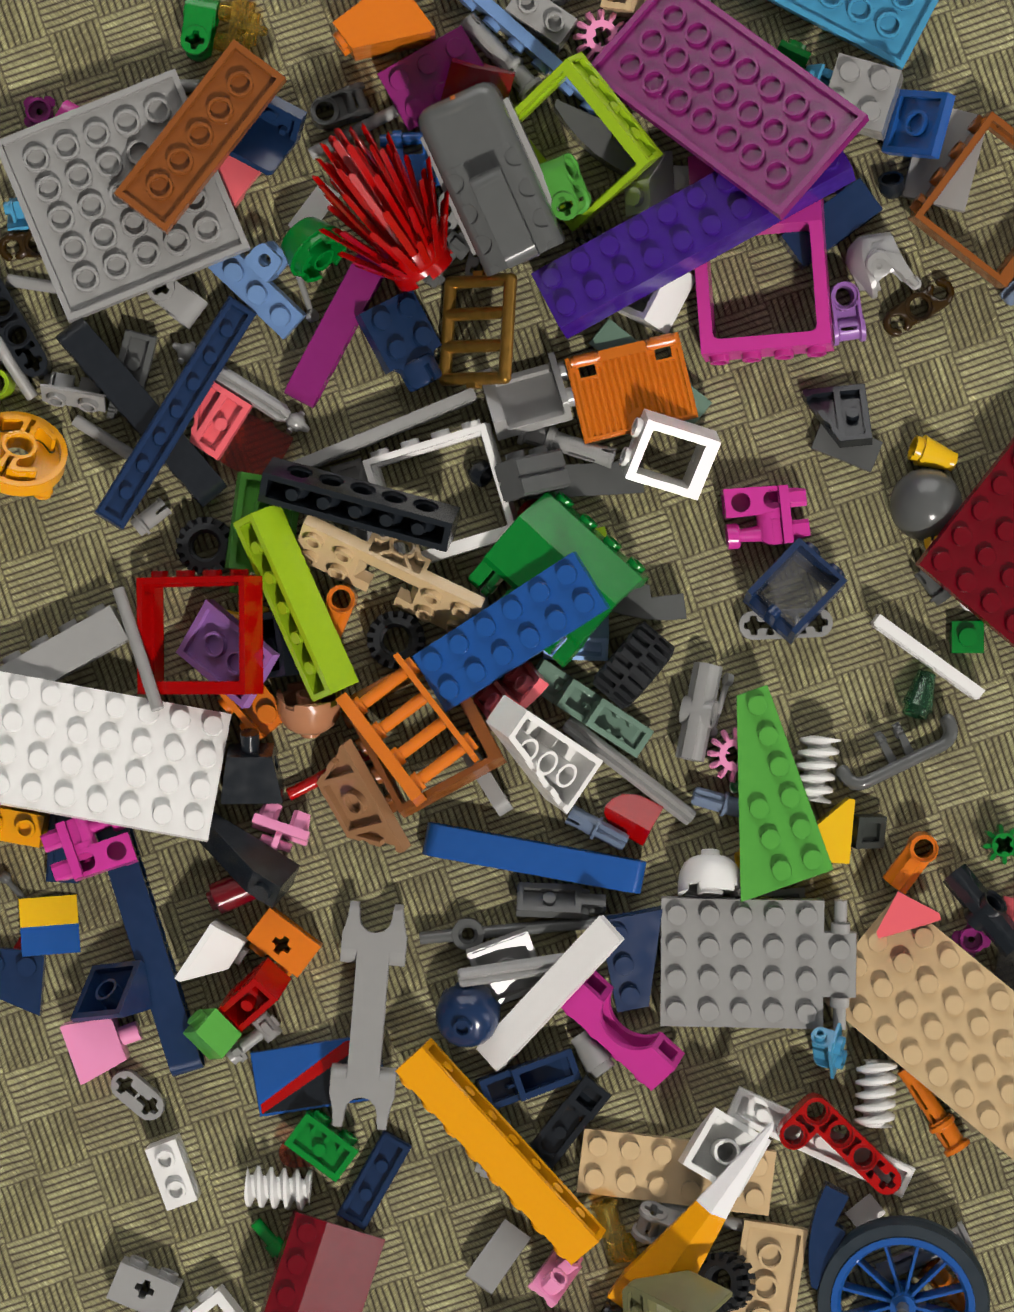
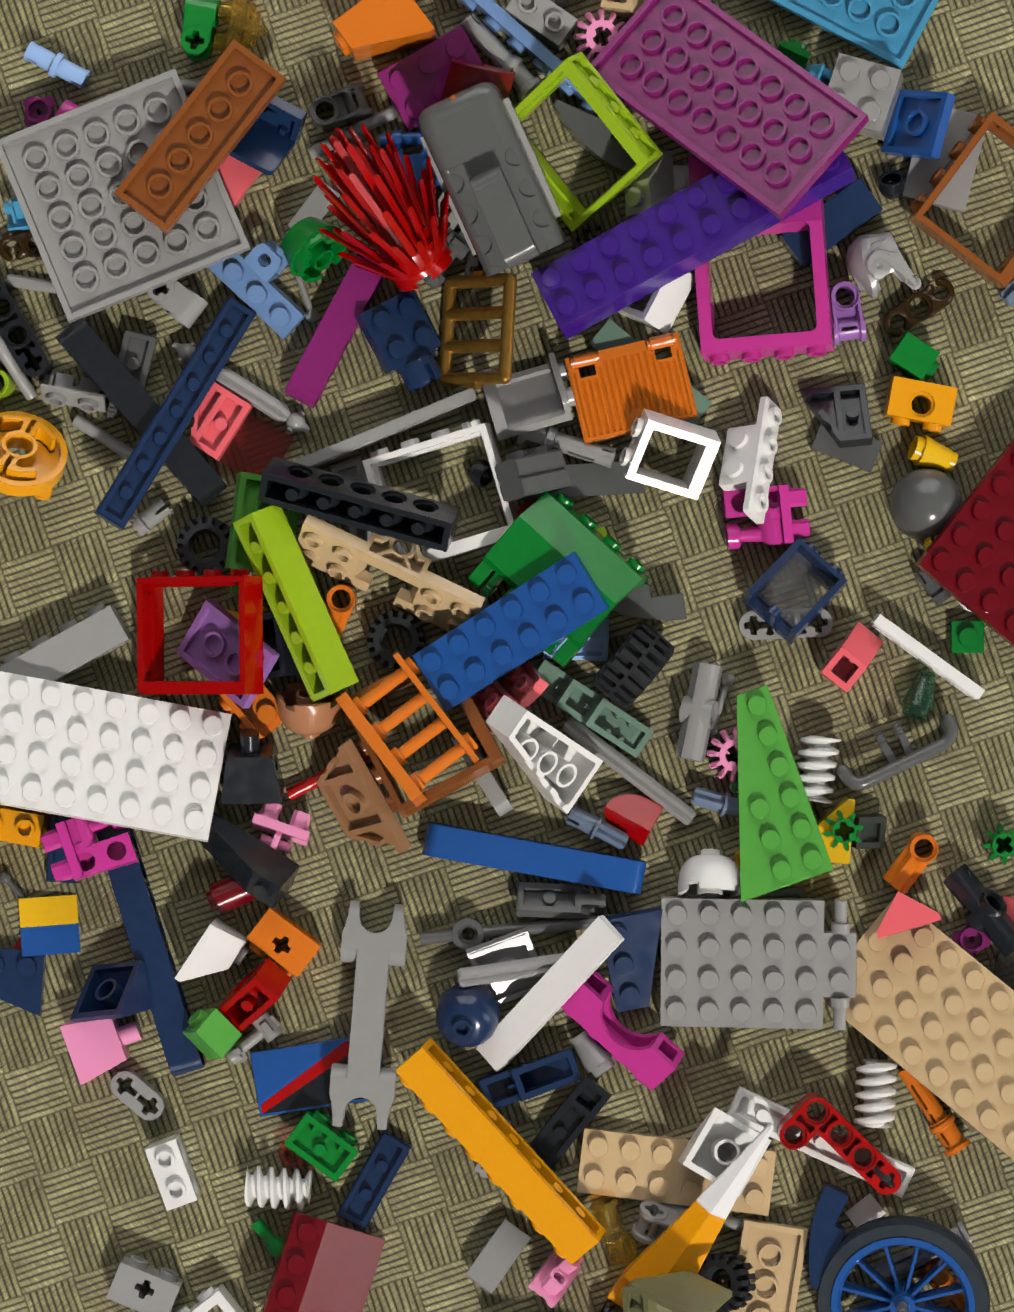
light grey bar [112,586,164,712] -> none
bright green piece [540,153,592,221] -> none
dark azure hinge [811,1023,847,1079] -> none
none -> light blue pin [23,41,91,90]
none -> white bracket [719,396,782,524]
none -> coral slope [818,621,884,692]
none -> green gear [822,810,864,851]
none -> light orange brick [883,376,958,433]
none -> green brick [886,331,940,381]

